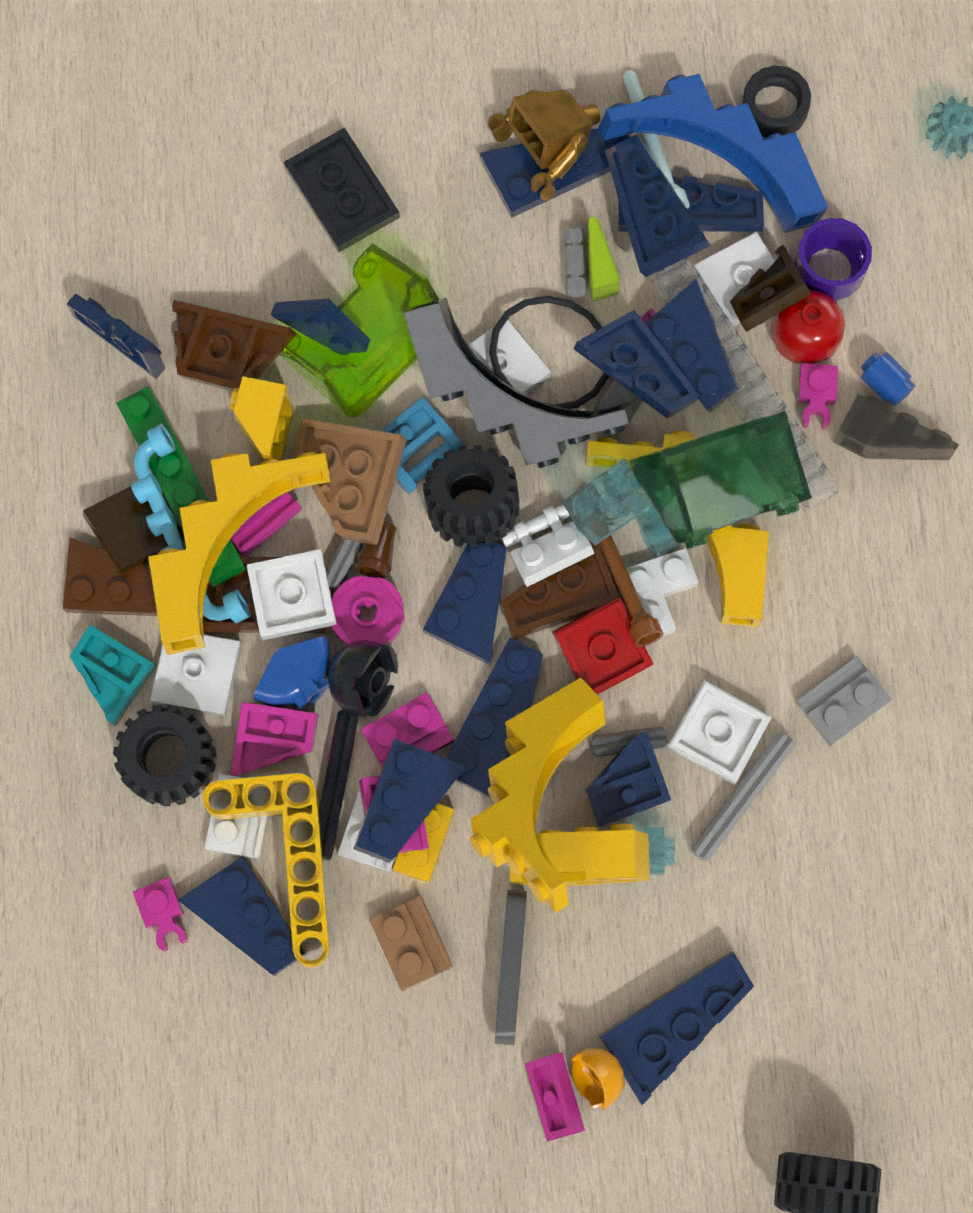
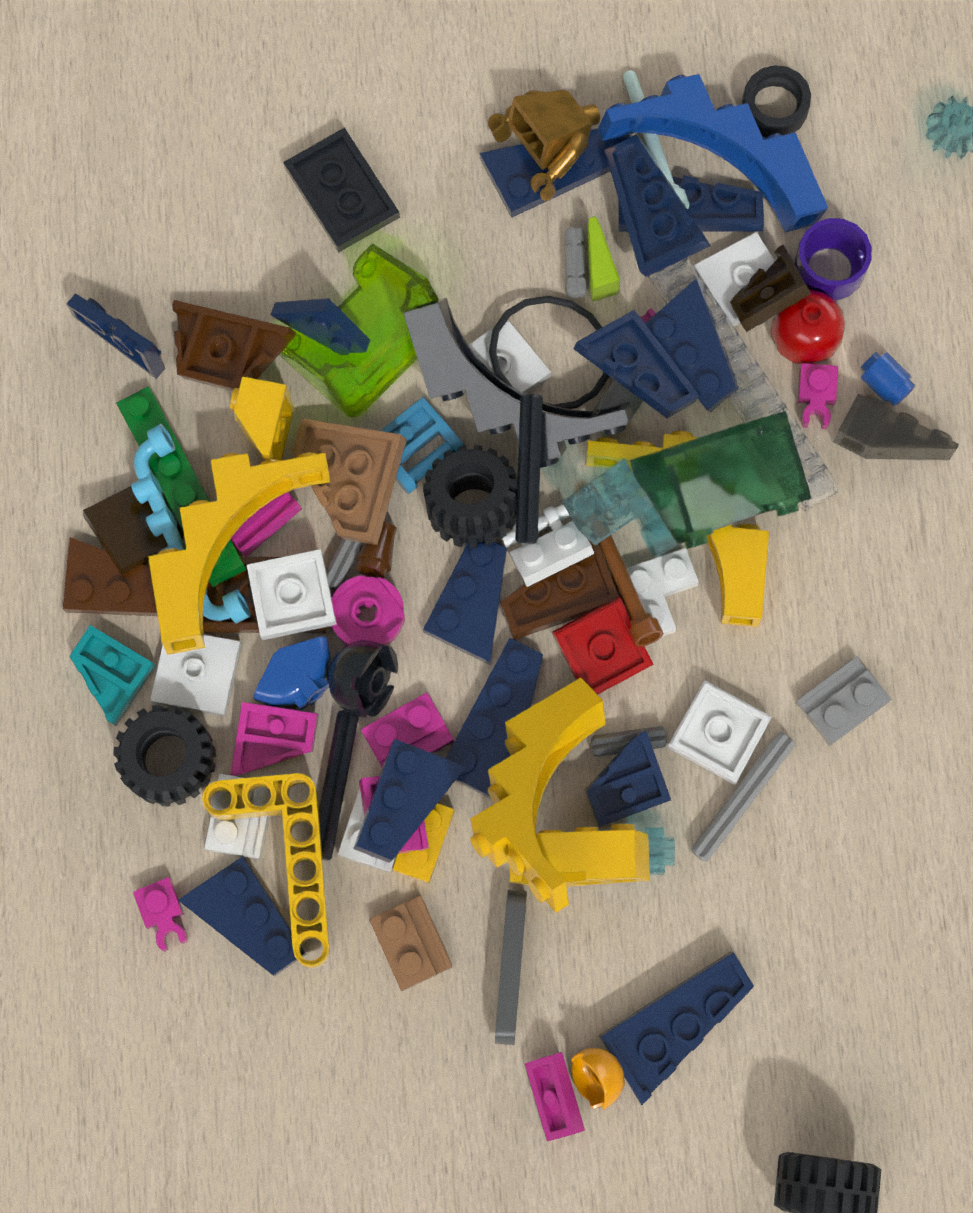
none -> black axle [515,393,543,544]

